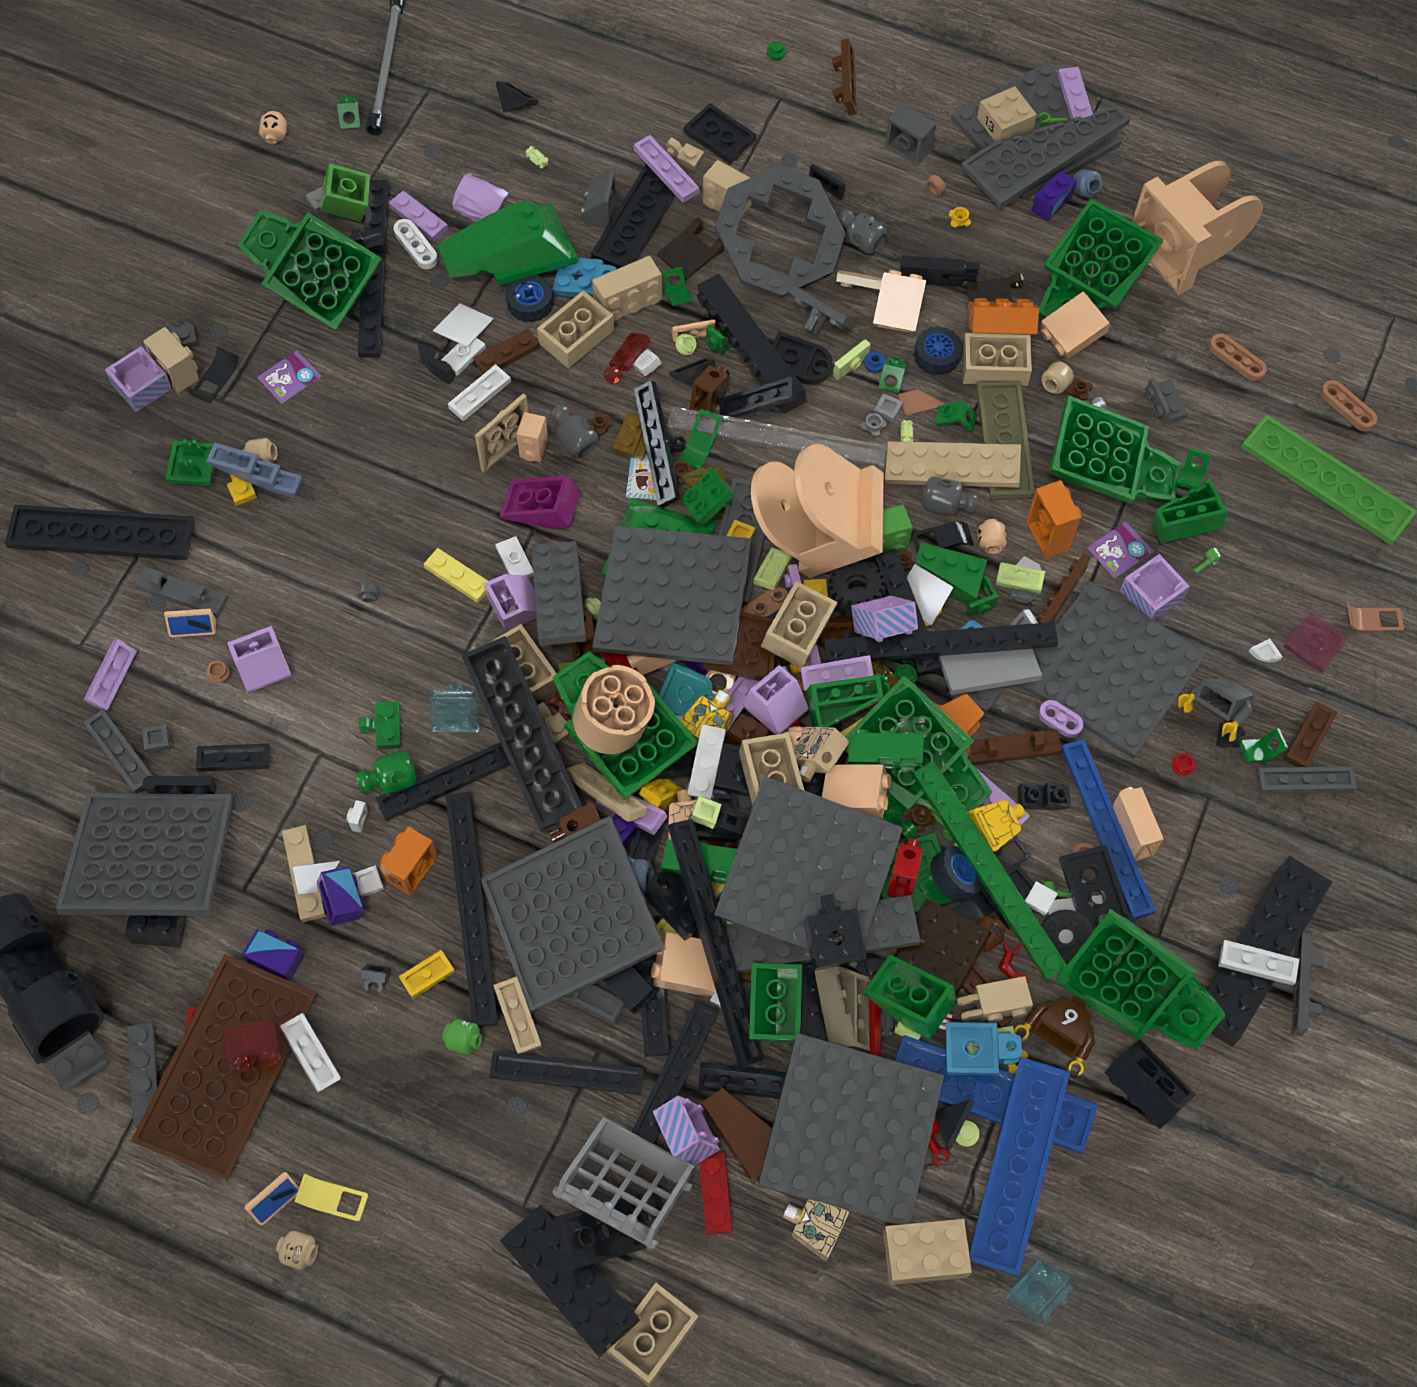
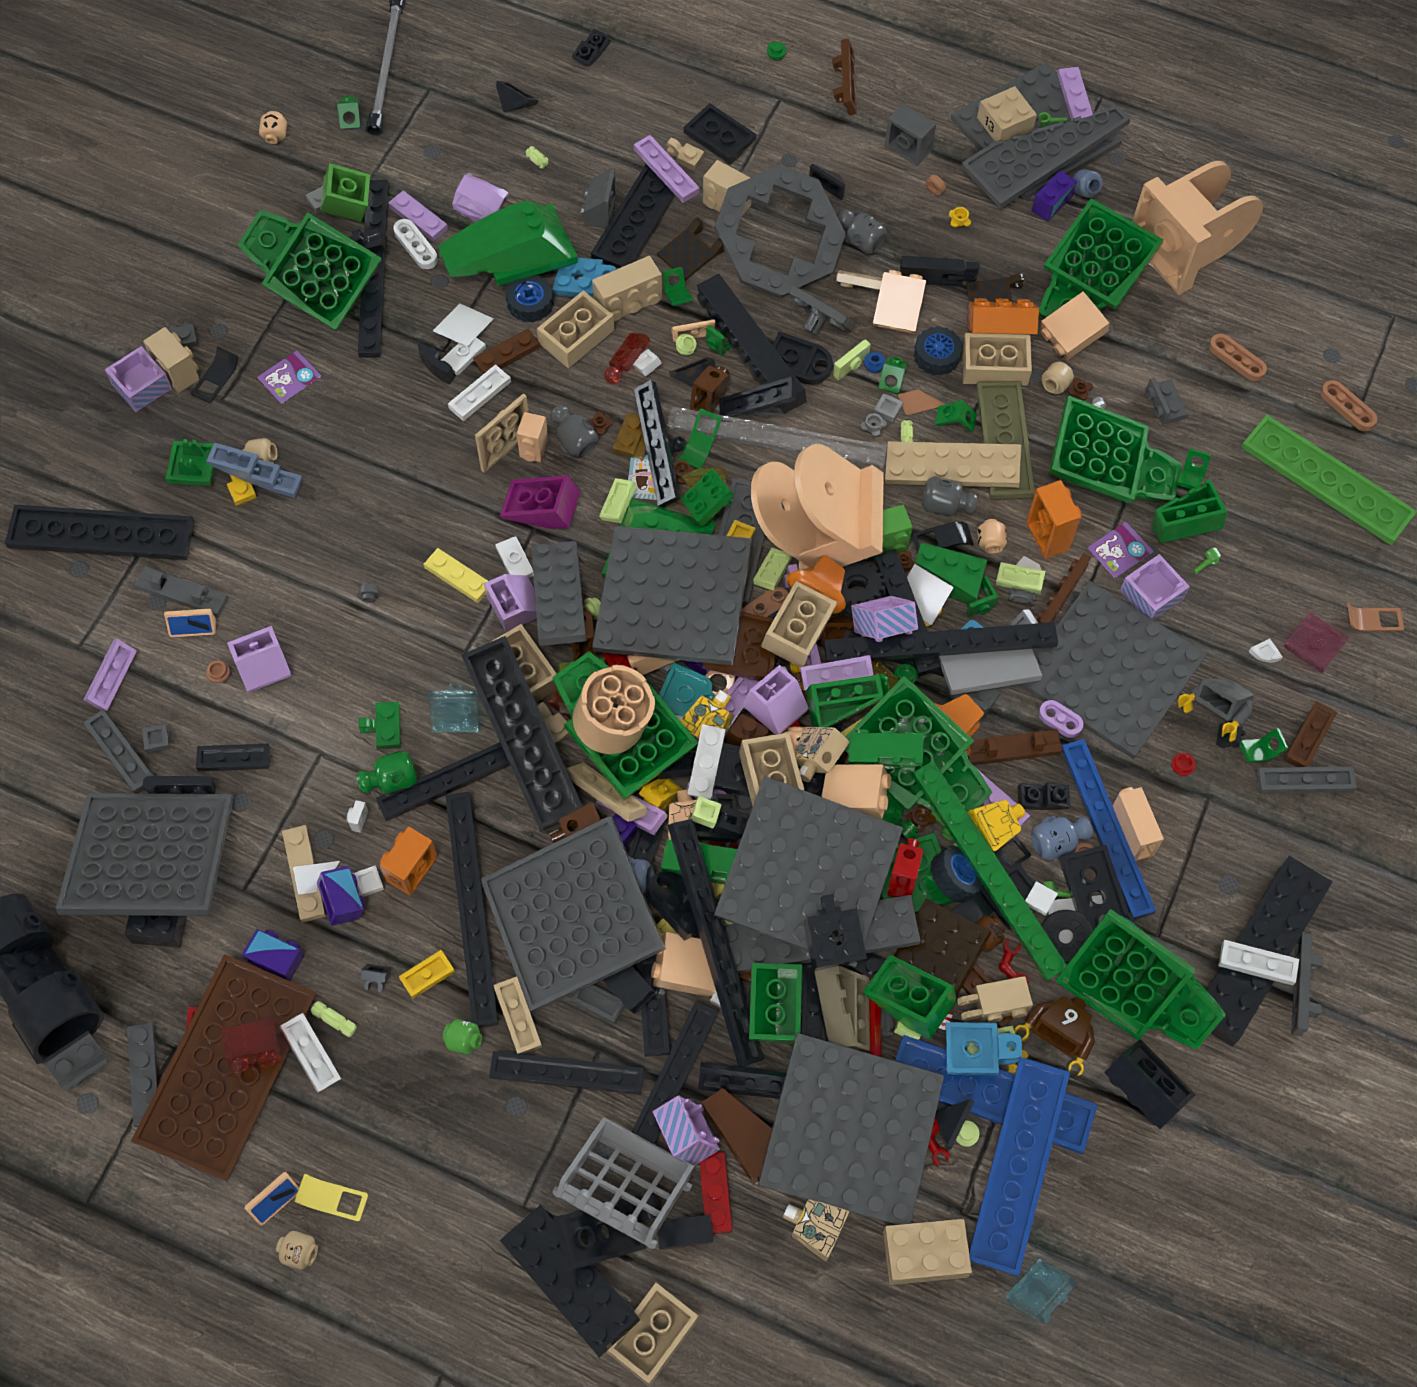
none -> yellowish green axle [311,1001,357,1037]
none -> black slope [572,29,612,66]
none -> yellowish green plate [599,478,637,523]
none -> black slope [657,1215,713,1250]
none -> orange piece [786,555,846,614]
none -> sand blue piece [1031,816,1093,862]

